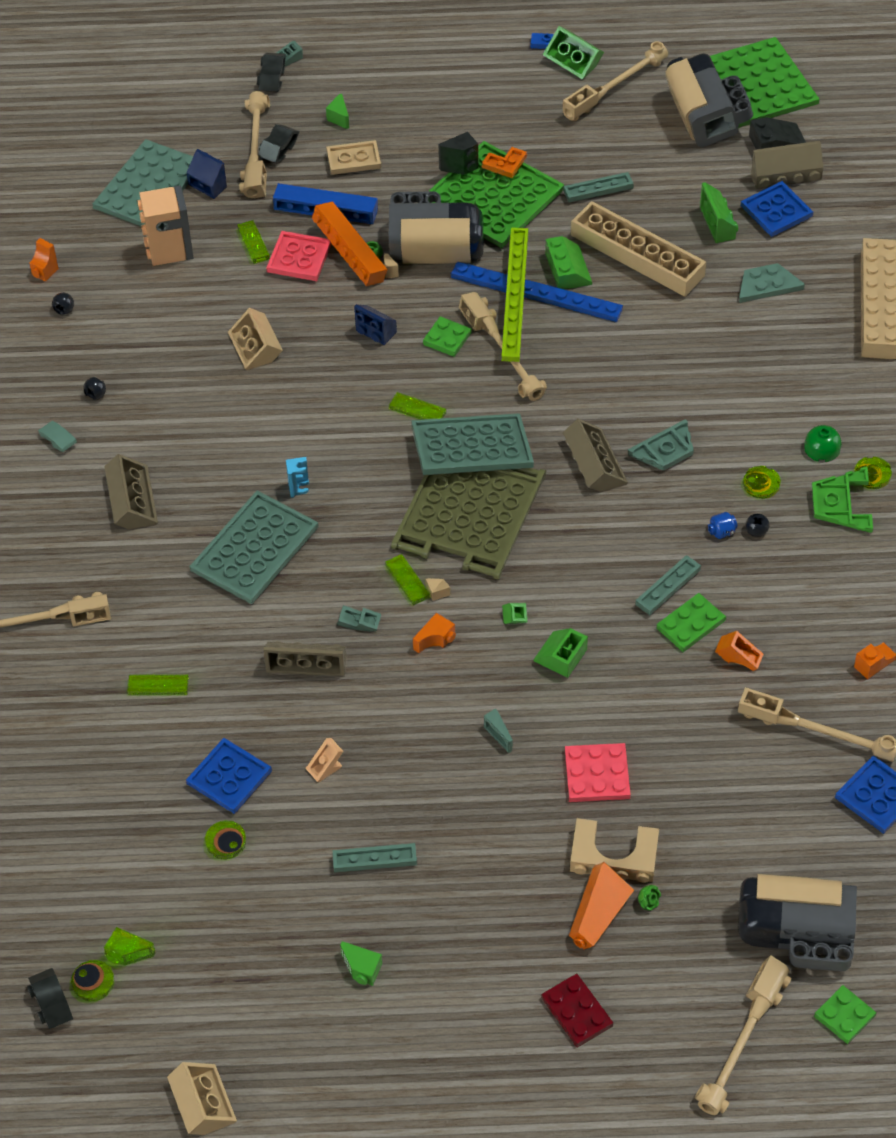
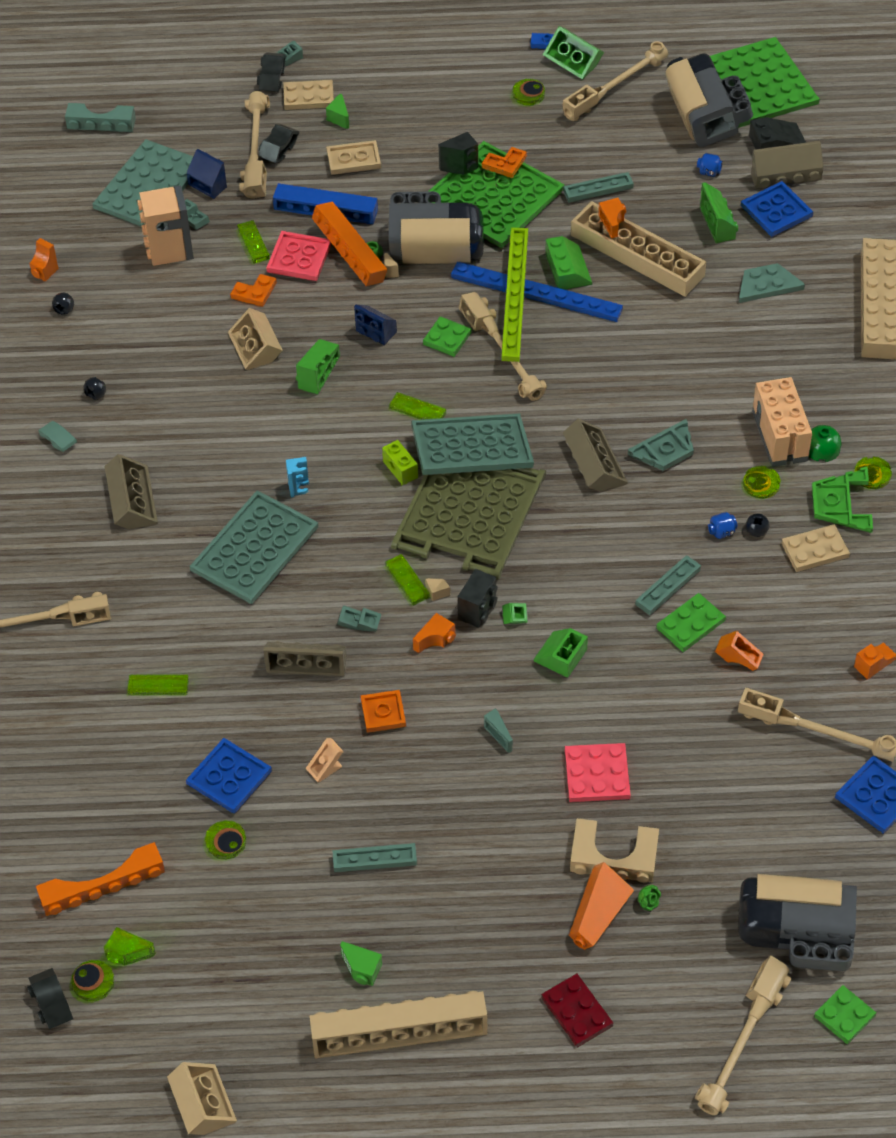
none -> orange arch [36,842,165,916]
none -> sand green arch [65,103,136,132]
none -> sand green slope [185,199,210,230]
none -> orange plate [230,274,277,307]
none -> tan plate [283,80,334,110]
none -> bright green wedge [296,339,340,395]
none -> tan brick [309,991,487,1059]
none -> orange plate [361,690,406,733]
none -> lime brick [382,440,418,486]
none -> pearl dark grey brick [457,569,498,628]
none -> clear neon green tile [513,79,545,106]
none -> orange arch [598,197,626,239]
none -> blue head [697,153,723,177]
none -> light nougat piece [752,377,812,467]
none -> tan plate [781,524,850,572]

